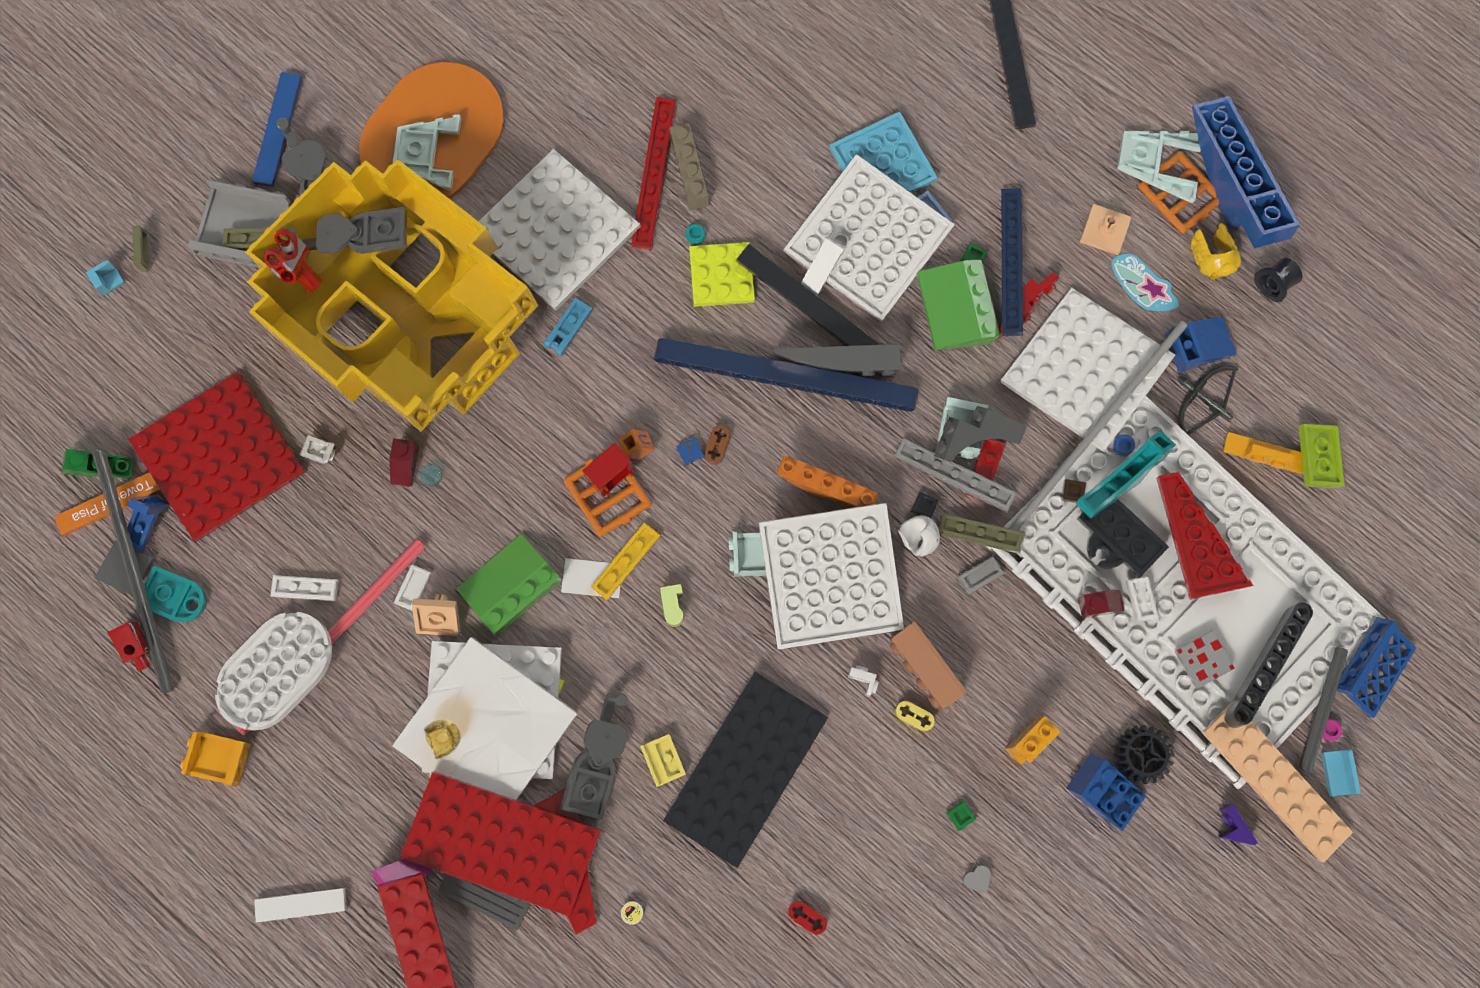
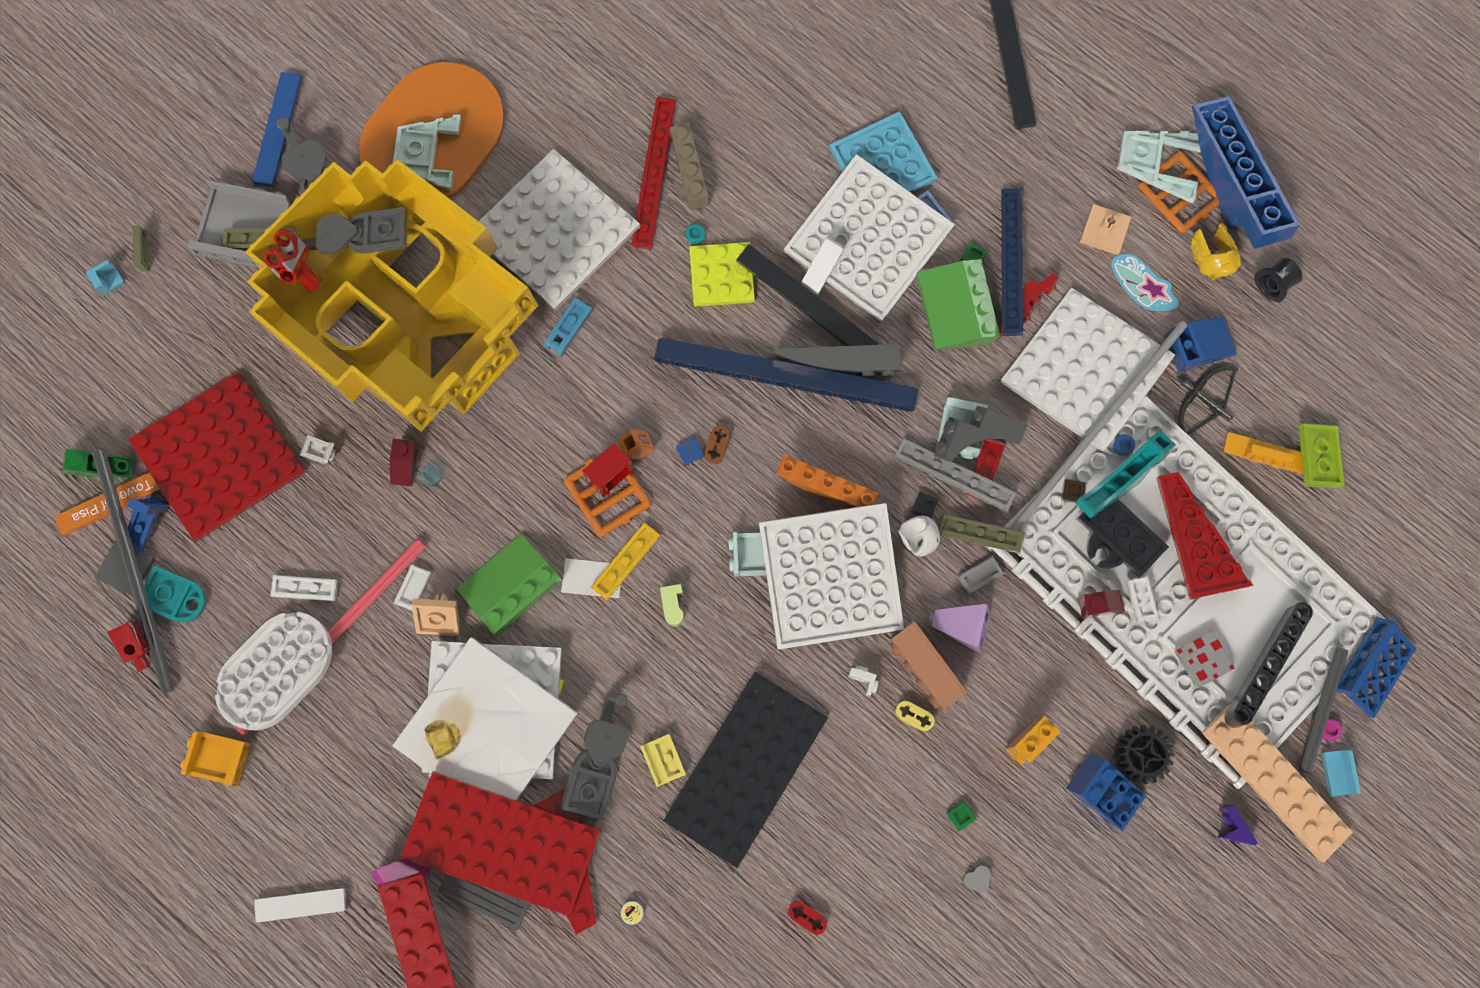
none -> lavender slope [929,604,991,654]

